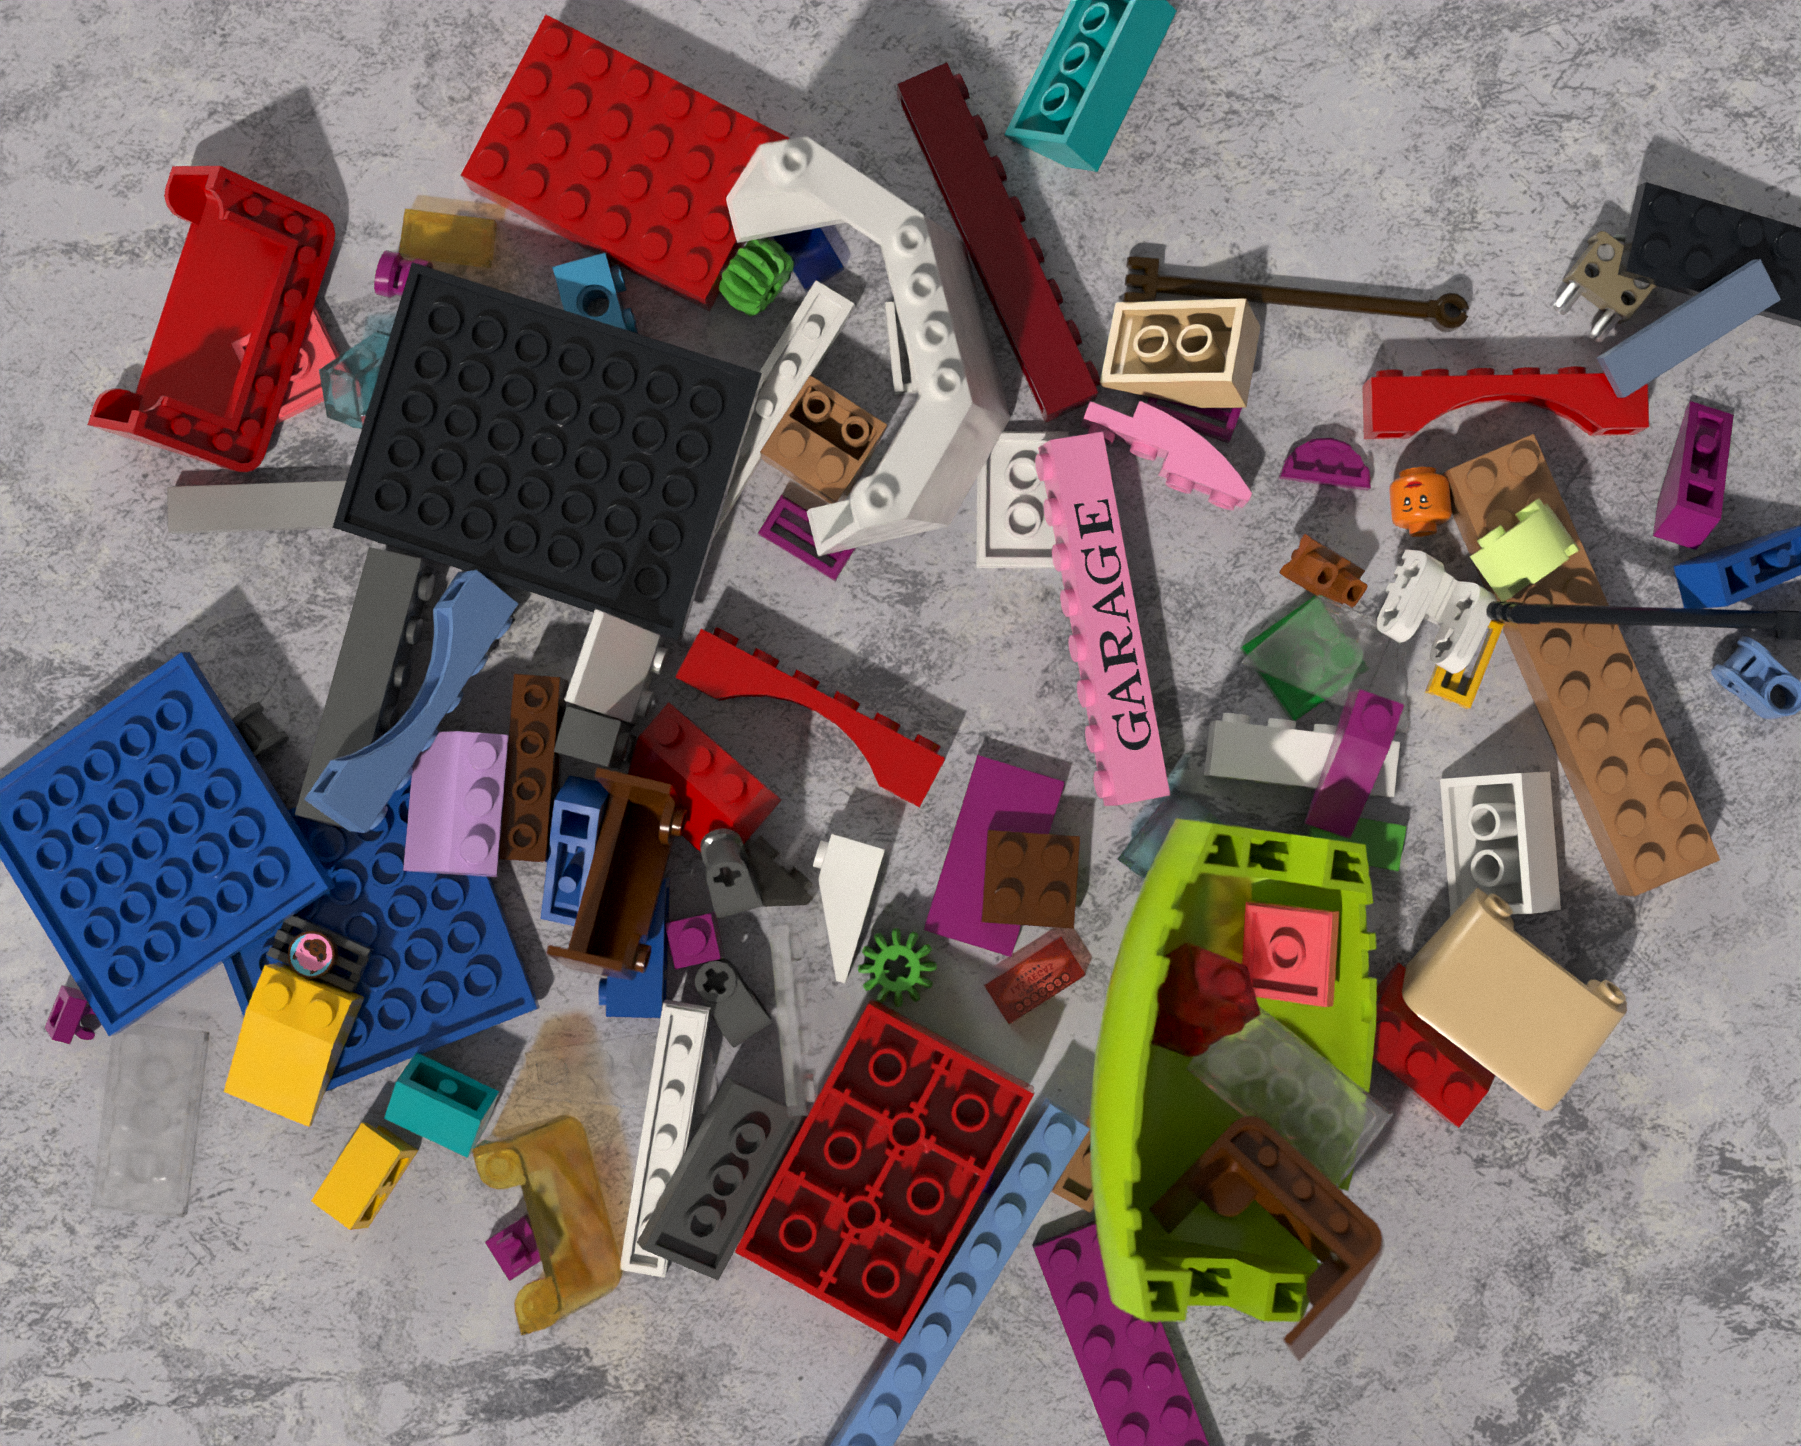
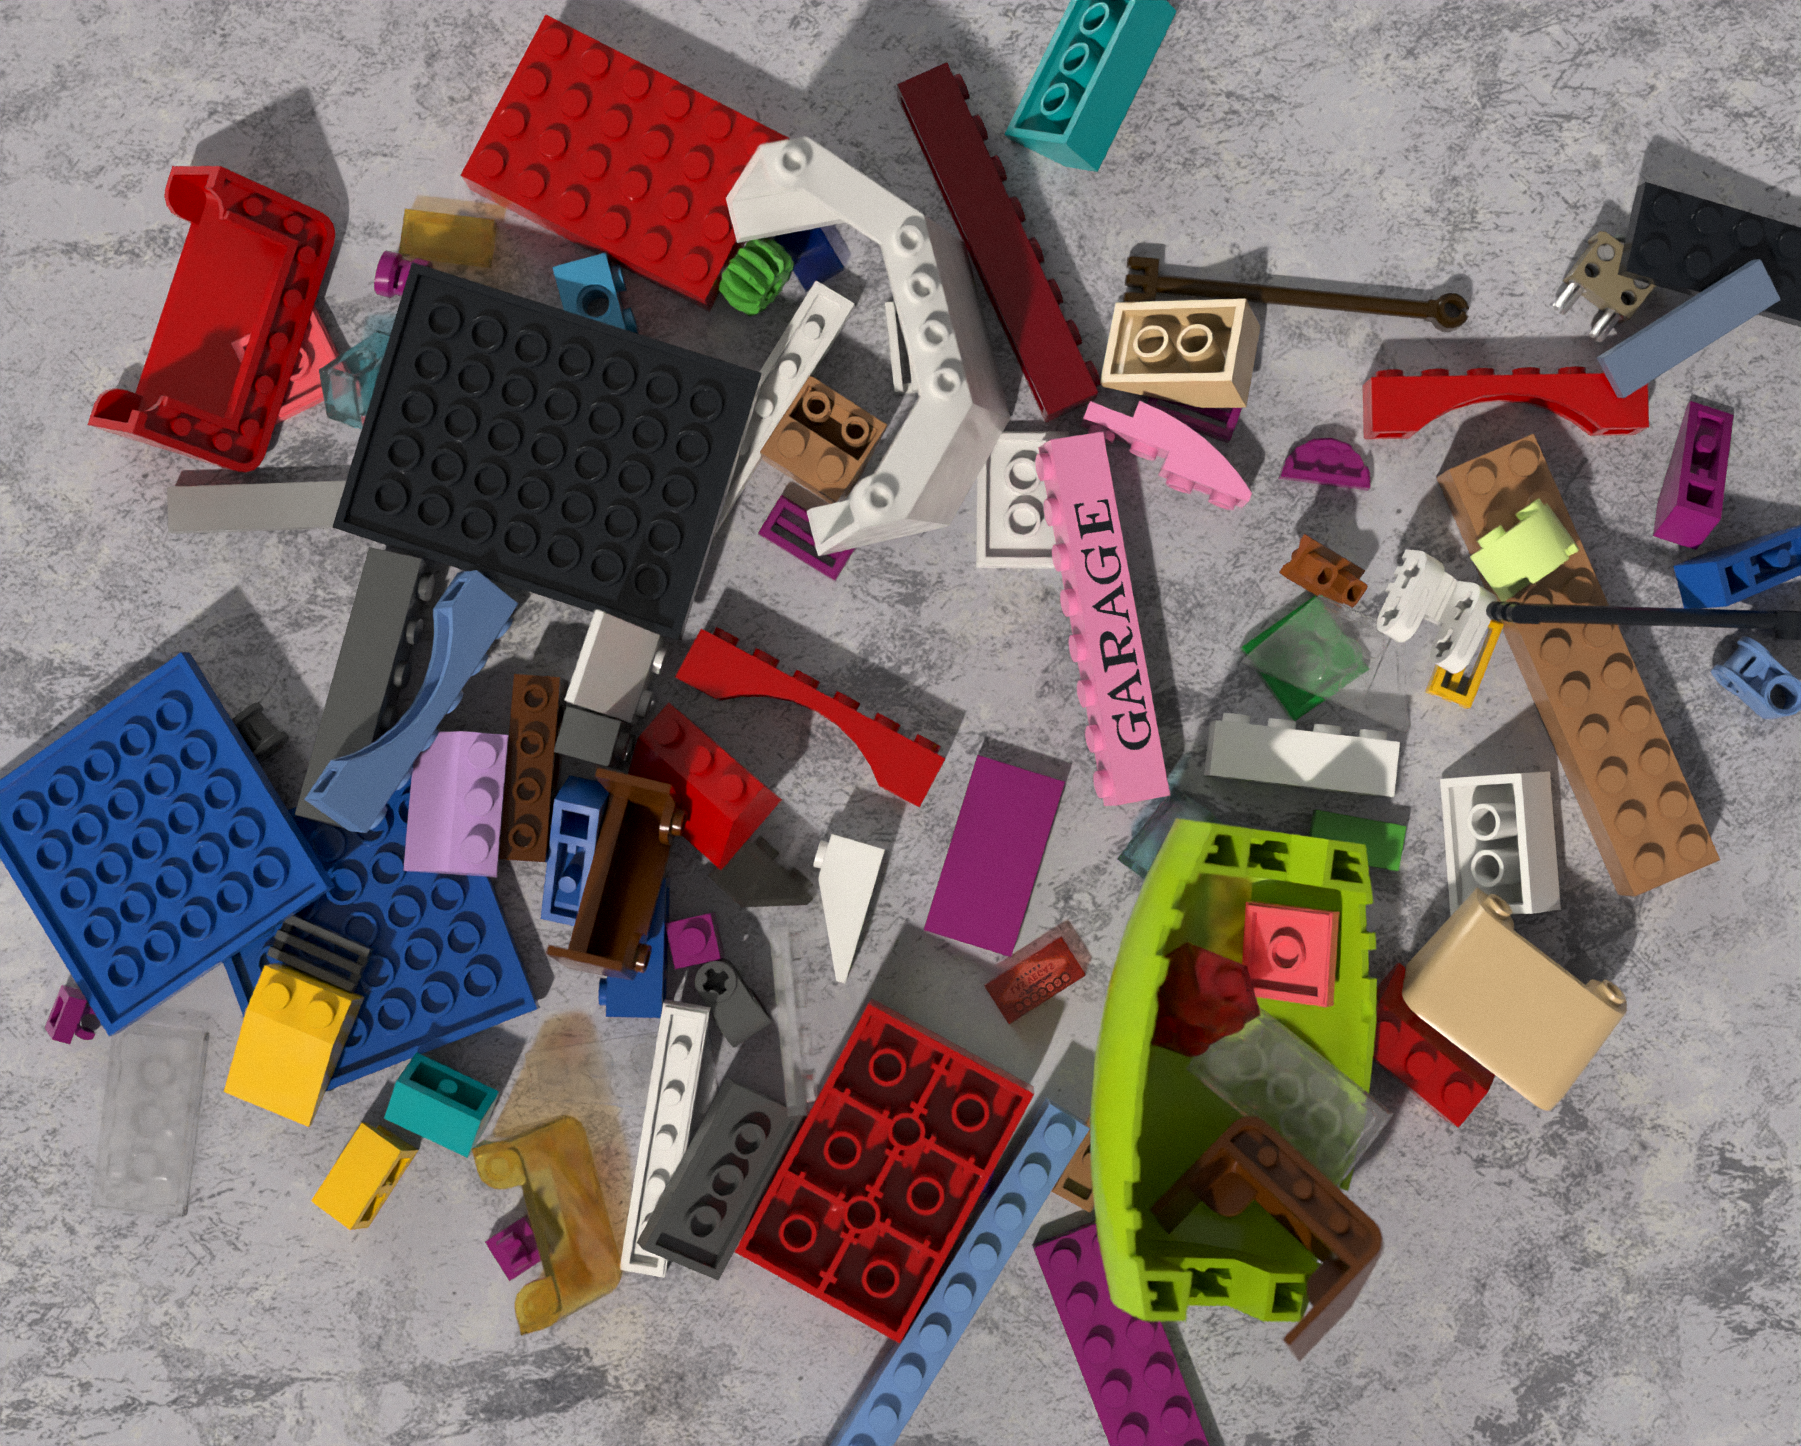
tile [288,931,338,978] -> none
dark grey piece [700,829,764,919] -> none
bright green gear [858,928,937,1007] -> none
reddish brown plate [981,830,1080,929] -> none
magenta slope [1304,689,1405,839] -> none
orange head [1389,467,1452,537] -> none

